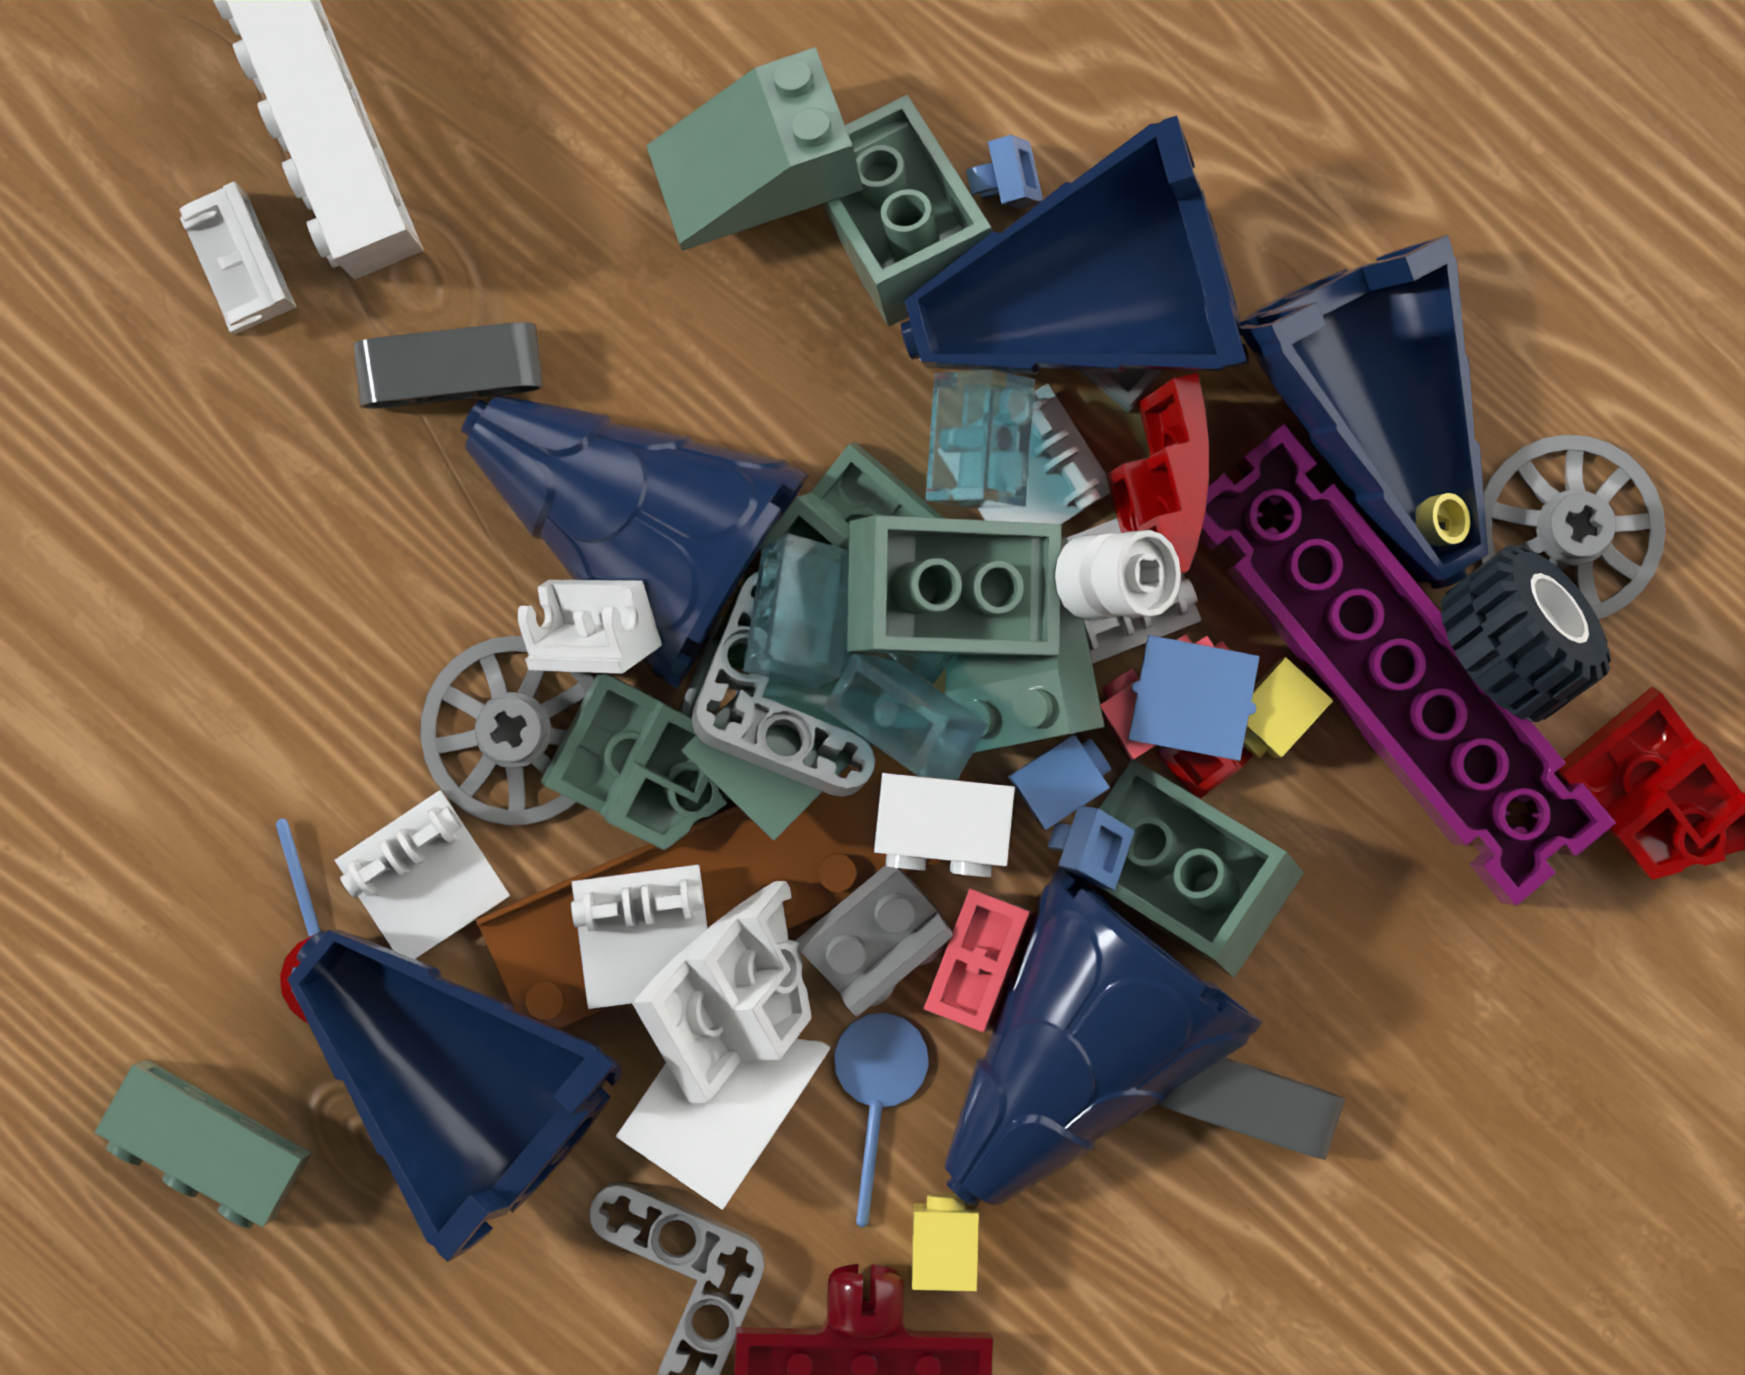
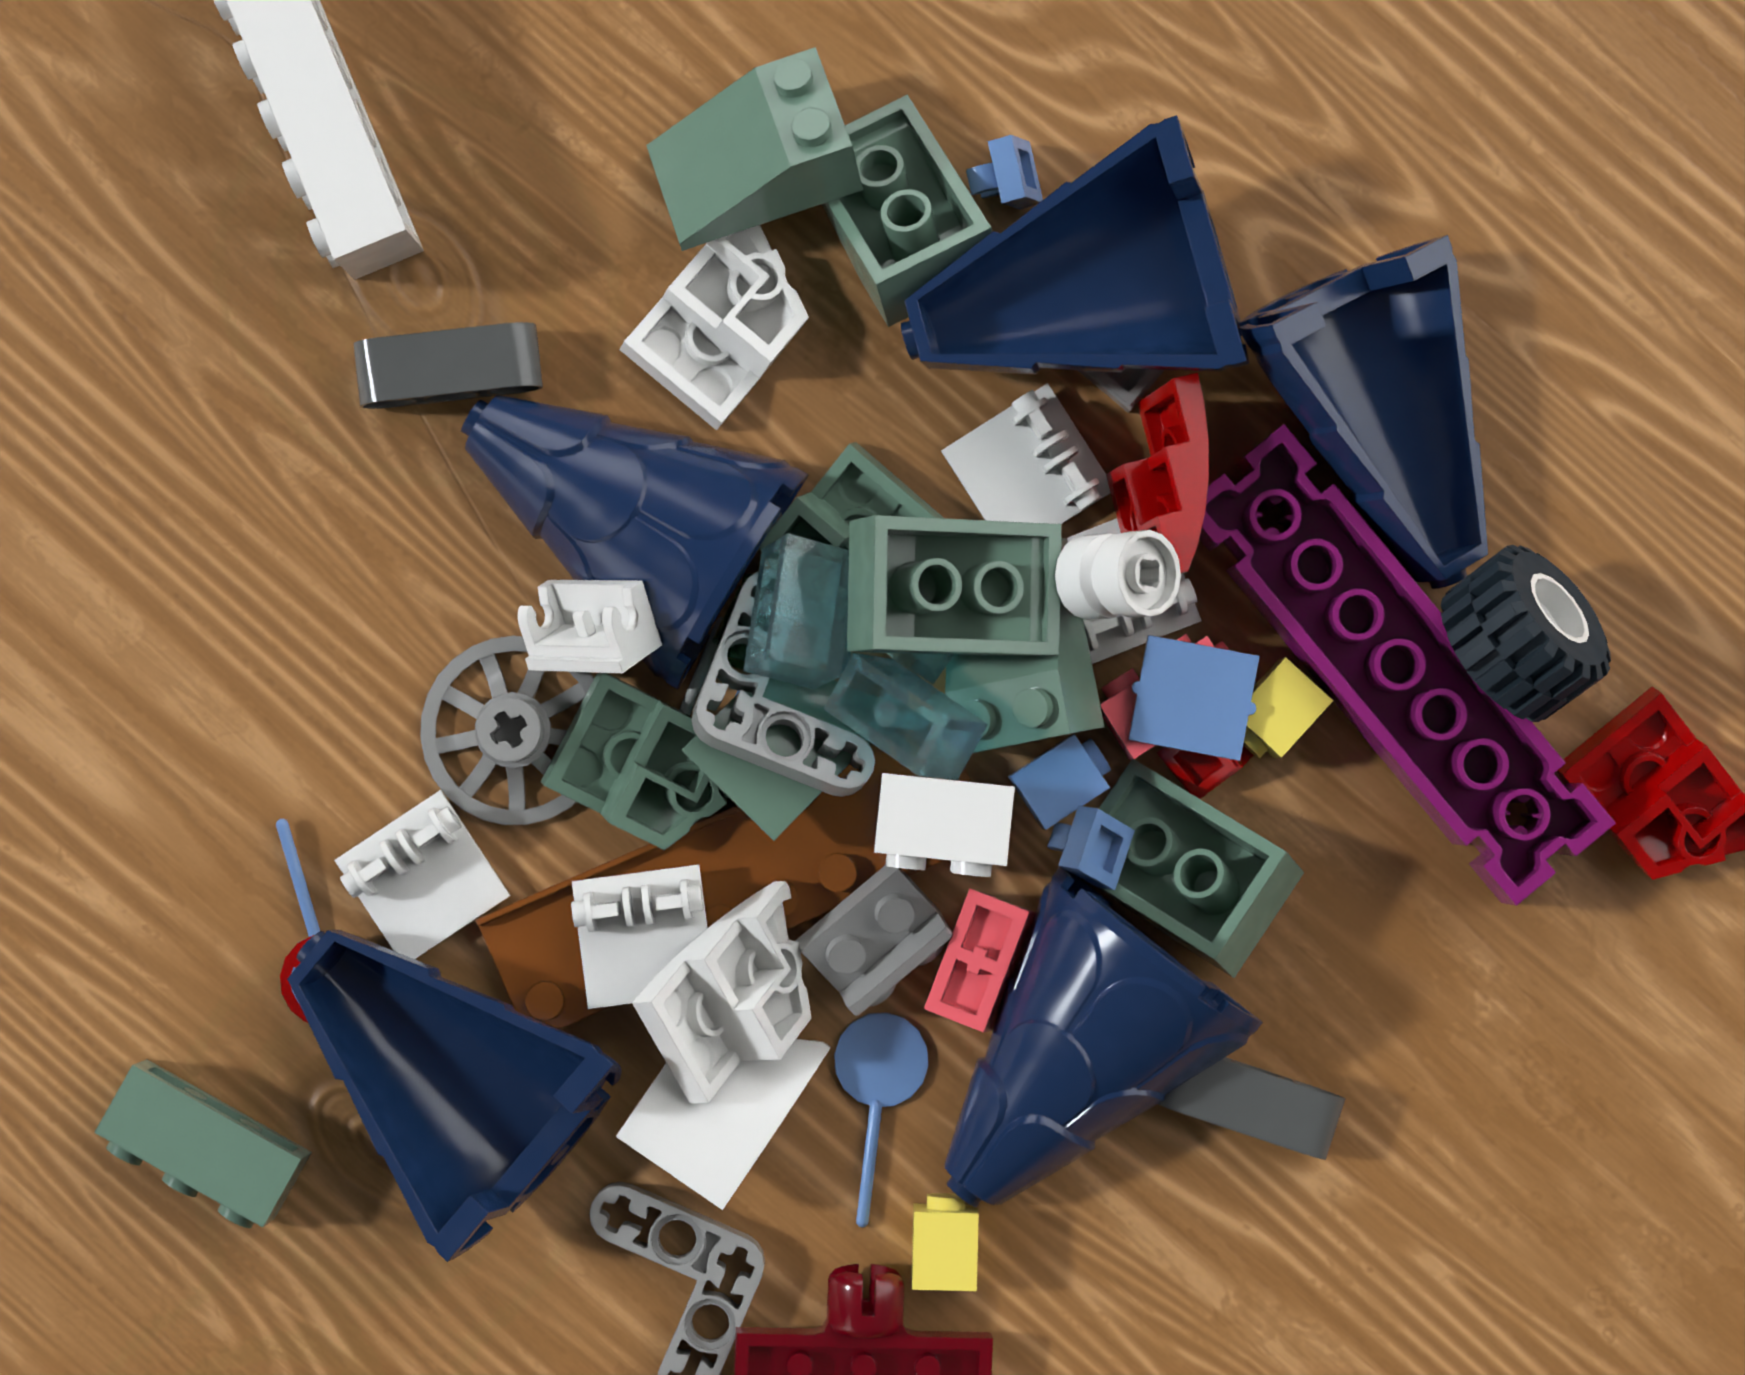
white hinge [179,181,297,335] -> none
clear light blue brick [926,370,1035,508] -> none
light yellow hinge [1415,493,1470,547] -> none
light grey wheel [1480,435,1666,619] -> none
none -> white slope [619,225,809,430]

